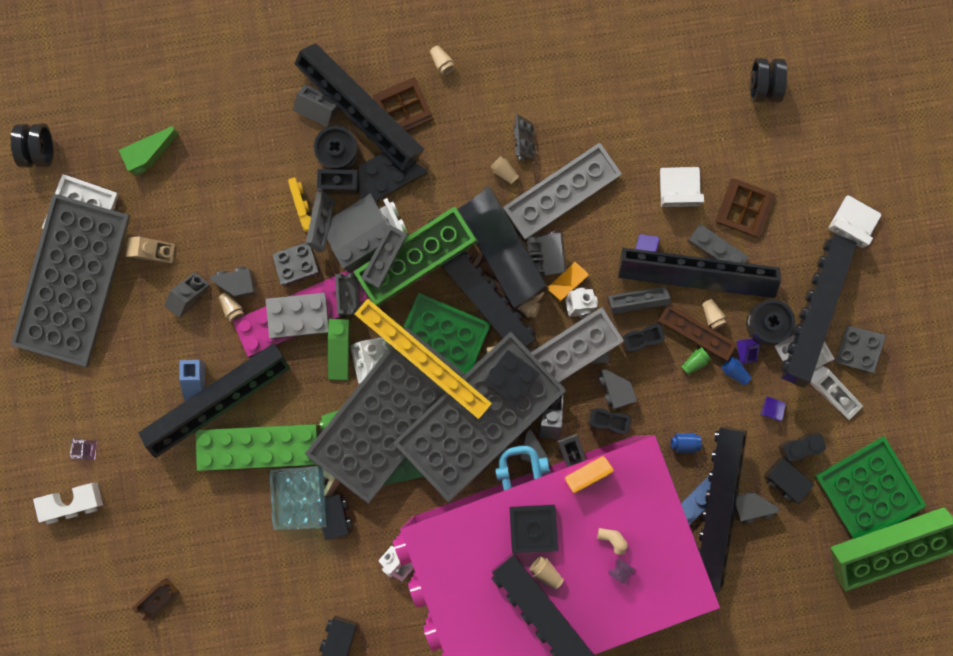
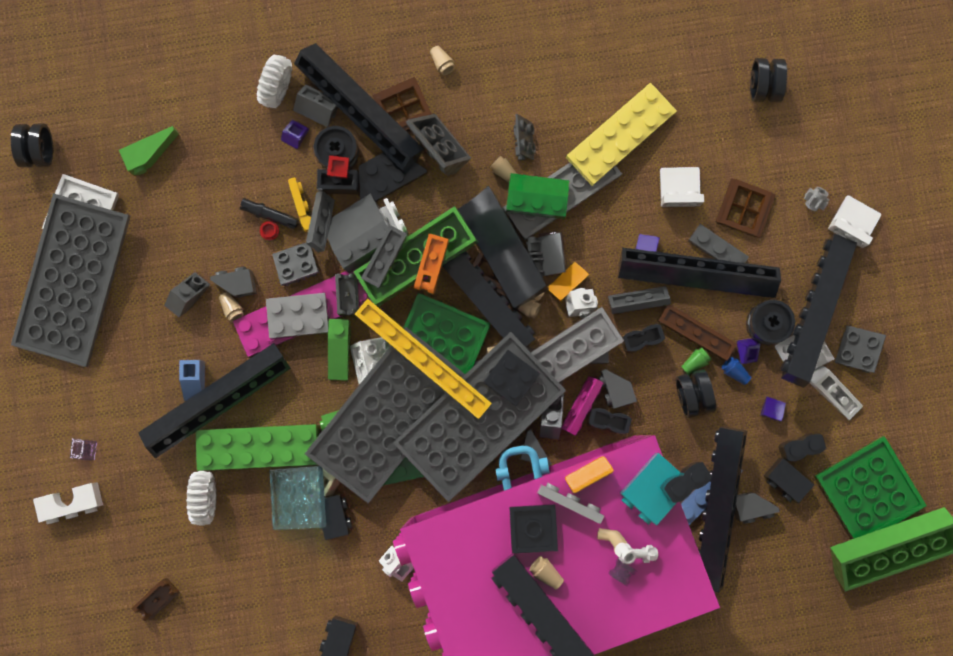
tan slope [126,237,175,263] -> none
dark grey slope [558,434,586,467] -> none
blue brick [671,433,702,453] -> none
tan cone [702,299,727,330] -> none
none -> white gear [186,471,217,526]
none -> black pin [240,198,299,230]
none -> white gear [257,55,292,108]
none -> red plate [260,221,279,241]
none -> dark purple slope [281,119,309,149]
none -> red plate [327,155,350,179]
none -> dark grey slope [406,114,471,176]
none -> orange plate [414,234,449,294]
none -> green slope [506,173,569,220]
none -> light grey plate [537,483,604,524]
none -> dark pink plate [561,376,603,436]
none -> light yellow plate [566,83,677,186]
none -> white bar [615,543,658,564]
none -> teal brick [620,453,680,525]
none -> black brick [660,462,712,503]
none -> black wheel [675,369,716,418]
none -> light grey gear [804,187,830,211]

